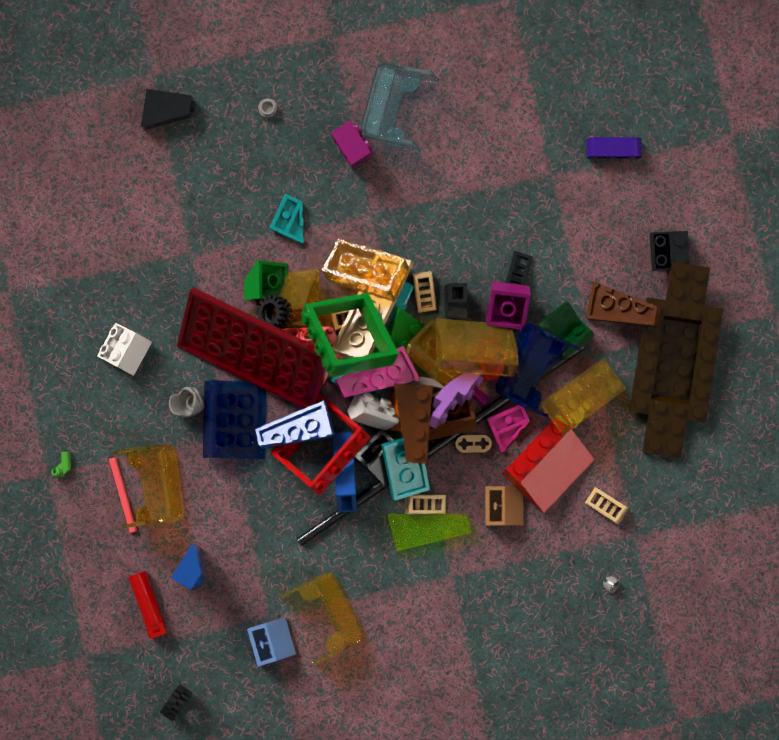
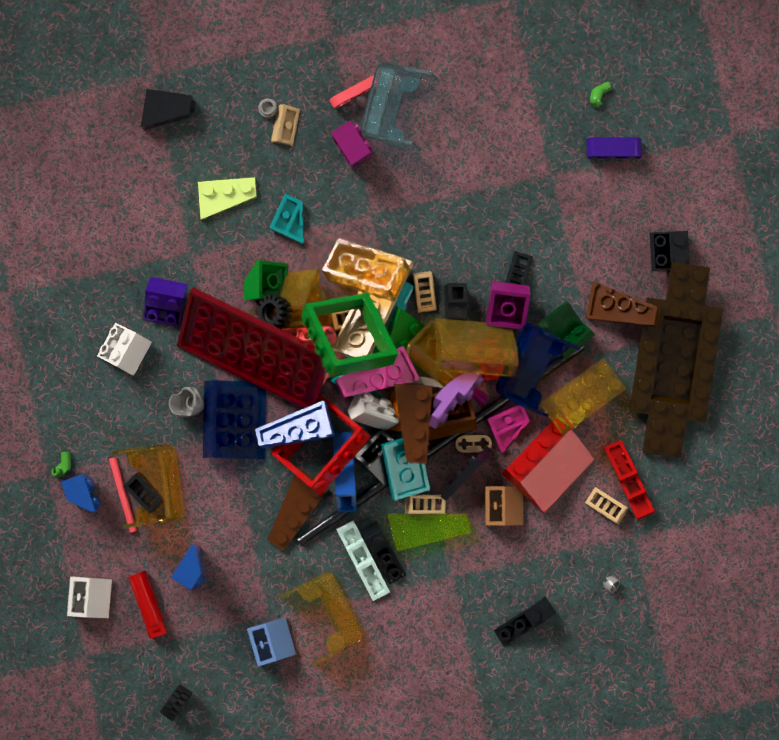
none -> blue slope [61,474,102,513]
none -> white slope [67,577,112,618]
none -> black slope [123,472,164,514]
none -> dark purple slope [143,277,188,327]
none -> yellowish green wing [198,177,257,220]
none -> reddish brown wing [268,467,329,551]
none -> tan slope [271,104,300,146]
none -> coral beam [329,74,382,109]
none -> light aqua slope [336,521,390,601]
none -> black slope [360,521,406,584]
none -> black wing [440,446,492,501]
none -> black slope [493,596,556,646]
none -> bright green arm [590,81,612,108]
none -> red slope [604,440,655,521]

